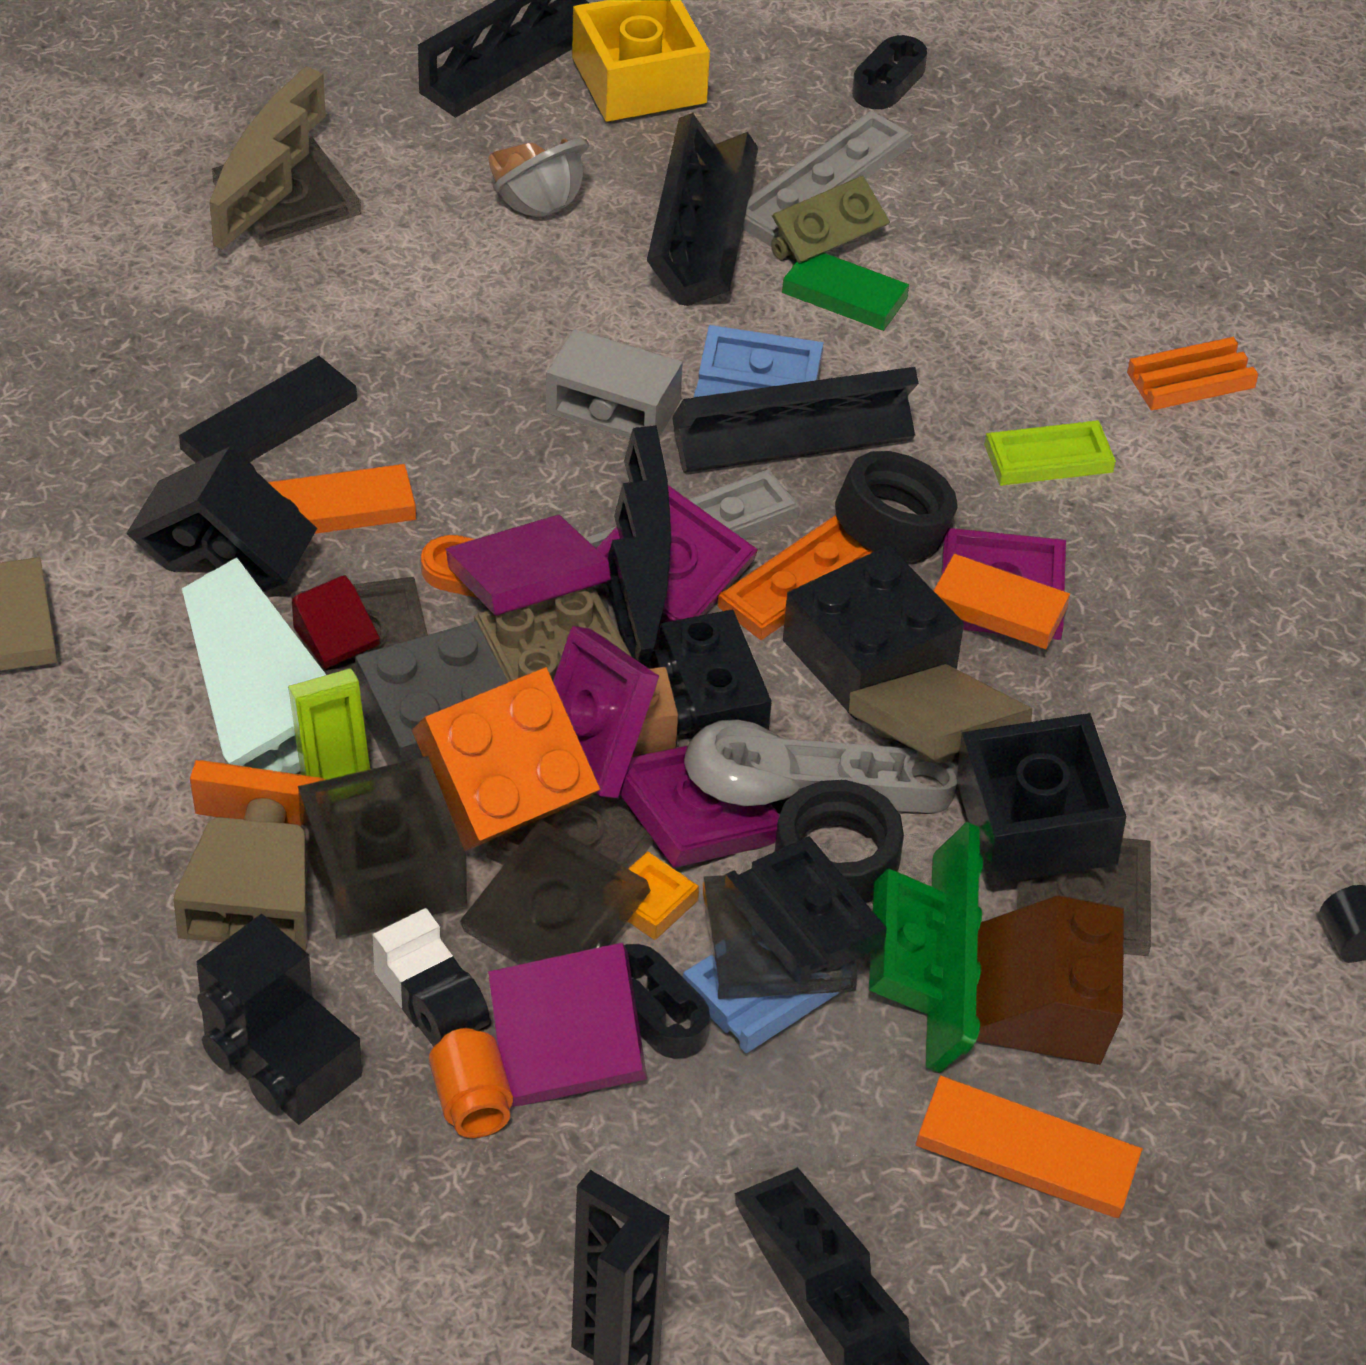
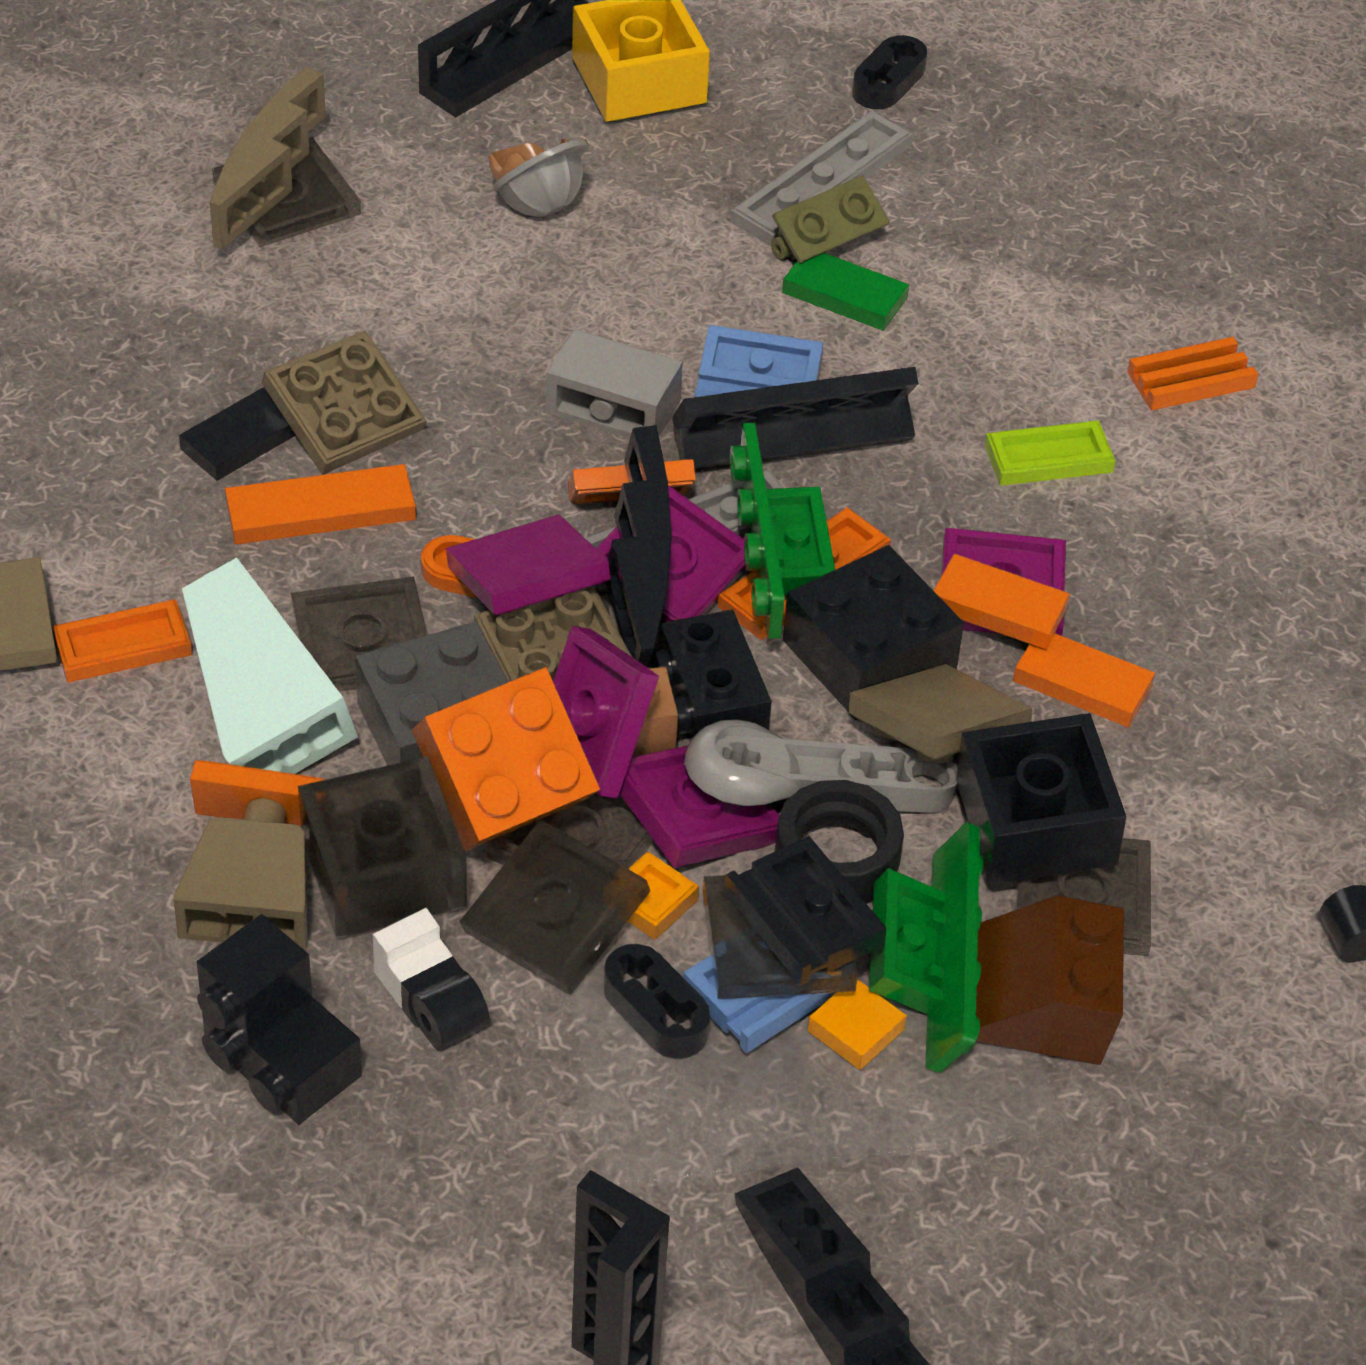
black brick [126,447,318,592] -> none
lime tile [288,668,372,798] -> none
dark red slope [292,575,380,669] -> none
orange brick [429,1028,513,1138] -> none
magenta tile [488,942,647,1107] -> none
black fence [647,113,758,306] -> none
black tyre [835,451,958,560] -> none
orange tile [915,1075,1143,1219] -> none
none -> orange tile [52,599,192,683]
none -> dark tan tile [262,330,426,475]
none -> orange tile [568,459,696,504]
none -> green bracket [730,423,836,639]
none -> light orange tile [807,977,907,1070]
none -> orange tile [1013,633,1155,728]

